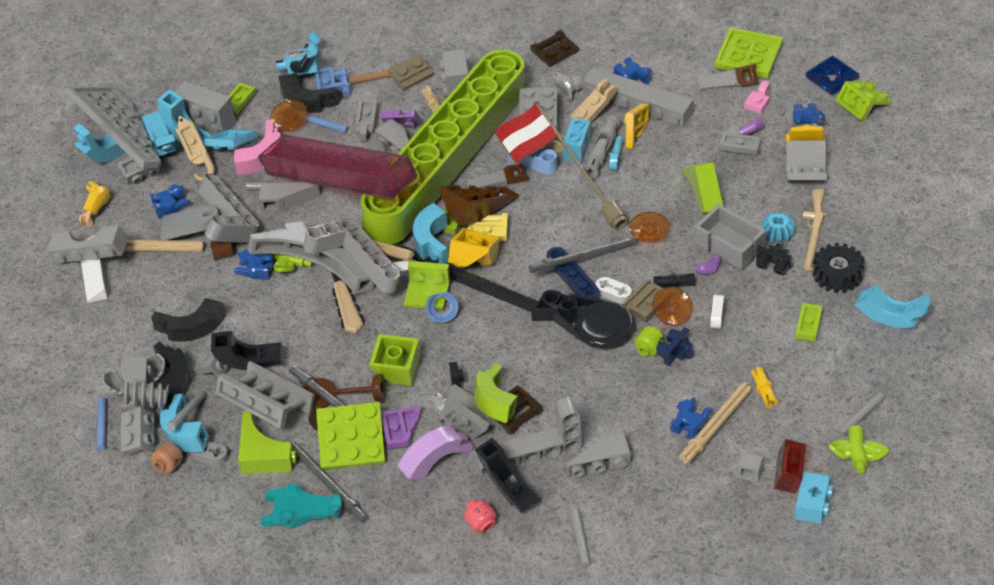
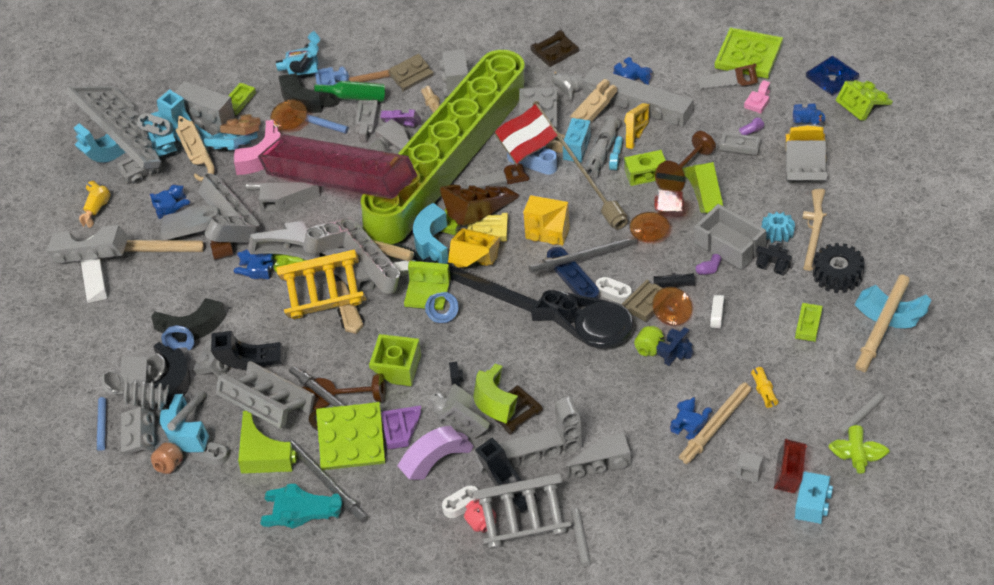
none -> light grey beam [137,113,173,137]
none -> medium blue piece [161,325,194,350]
none -> medium nougat plate [220,114,261,135]
none -> yellow fence [276,249,367,319]
none -> green piece [314,81,385,102]
none -> white beam [442,486,478,518]
none -> light grey fence [472,474,571,548]
none -> yellow slope [523,195,570,245]
none -> lime brick [624,150,666,186]
none -> clear red brick [654,190,684,217]
none -> reddish brown piece [655,131,716,195]
none -> tan axle [855,274,910,372]

